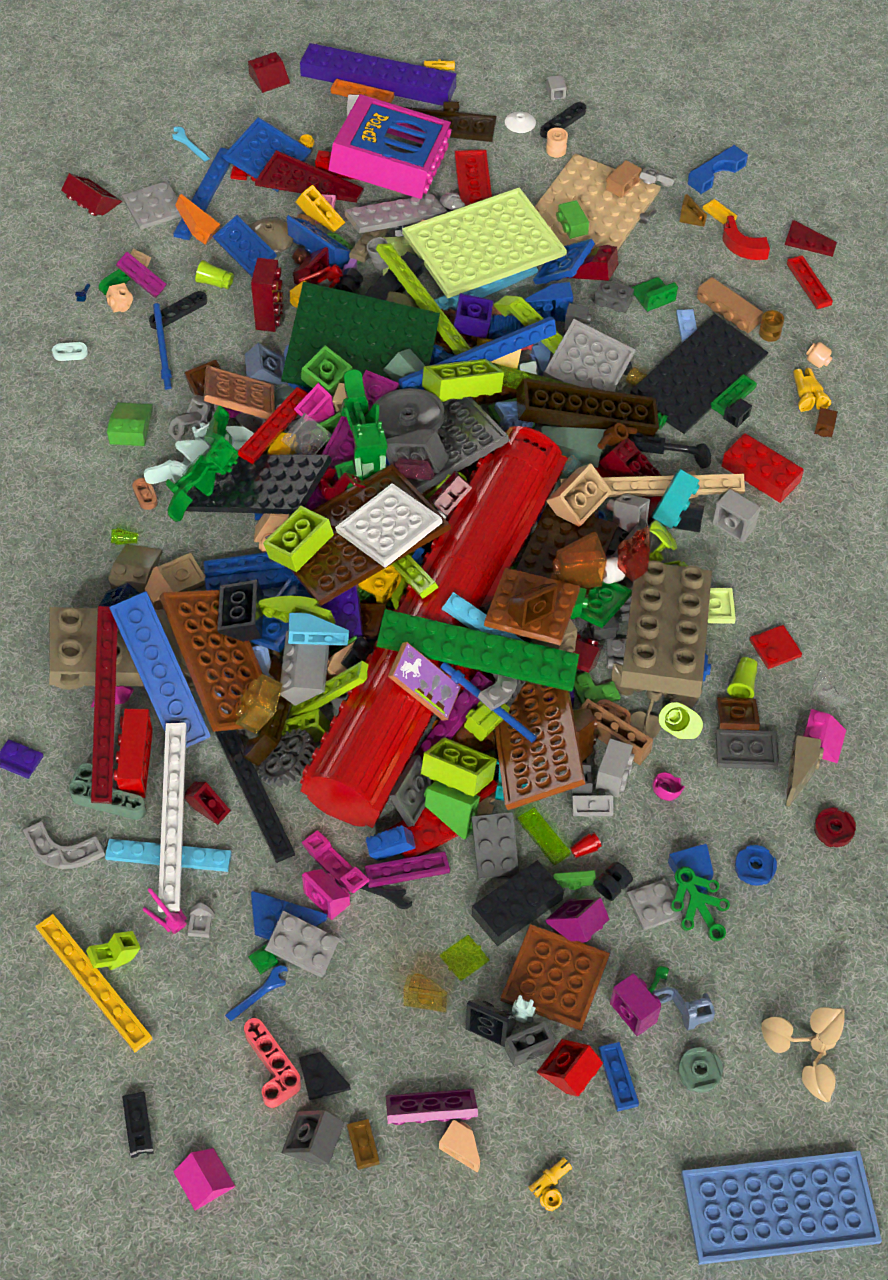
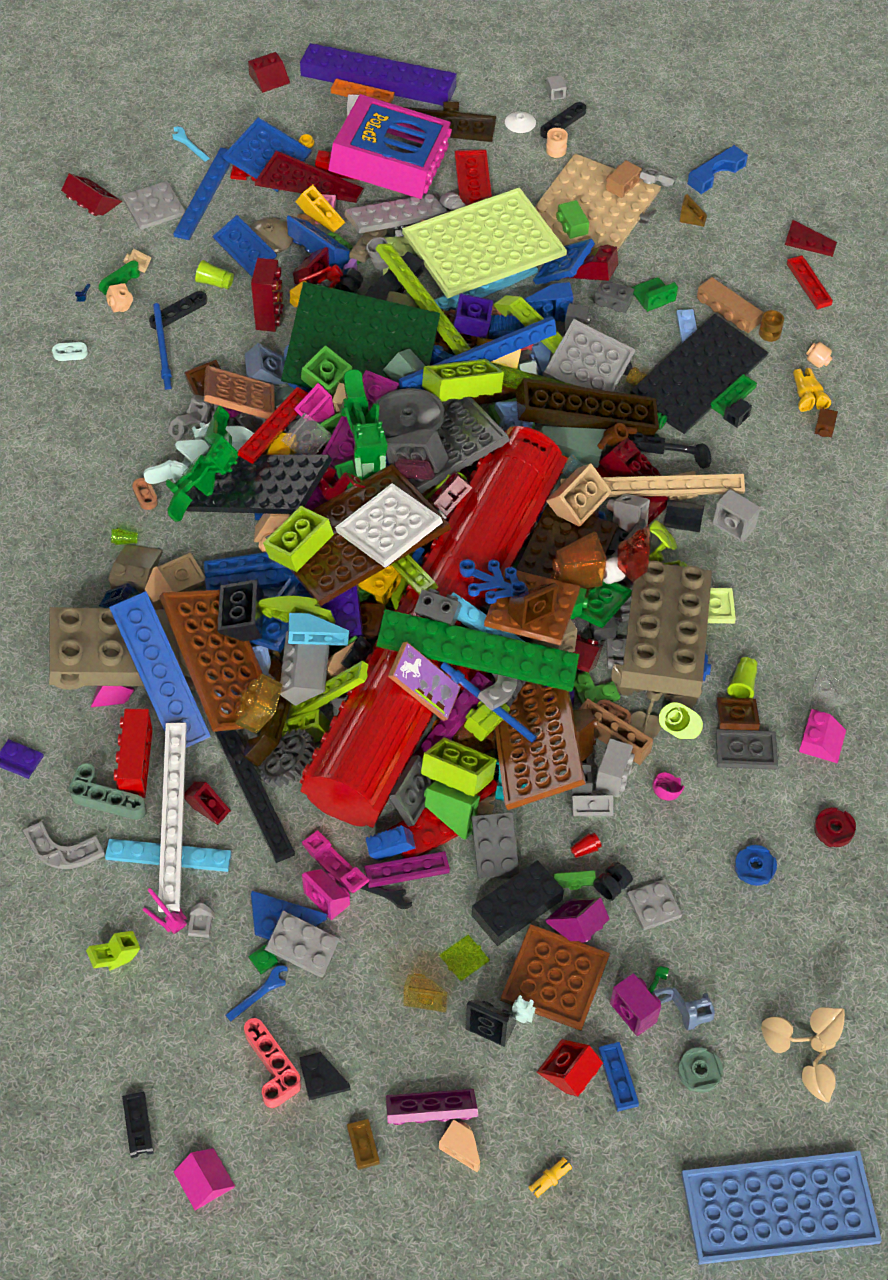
yellow plate [35,914,153,1053] -> none
dark red plate [91,606,118,804] -> none
bright green slope [107,402,153,446] -> none
magenta plate [116,252,167,298] -> none
orange slope [175,194,221,245] -> none
dark grey slope [281,1110,344,1165] -> none
copper plate [292,248,309,265] -> none
yellow pin [424,59,455,71] -> none
dark grey brick [505,1022,555,1067] -> none
clear neon green plate [518,807,571,866] -> none
yellow plate [540,1188,562,1211] -> none
brick [650,469,700,529] -> none
blue torso [668,844,713,894] -> none
green plant [670,866,730,942] -> none
yellow tile [703,199,737,225] -> none
red arch [722,216,770,260] -> none
red brick [722,433,804,503] -> none
red plate [750,625,802,669] -> none
dark tan slope [786,735,824,807] -> none
none -> dark grey brick [414,588,462,626]
none -> blue plant [459,559,528,604]

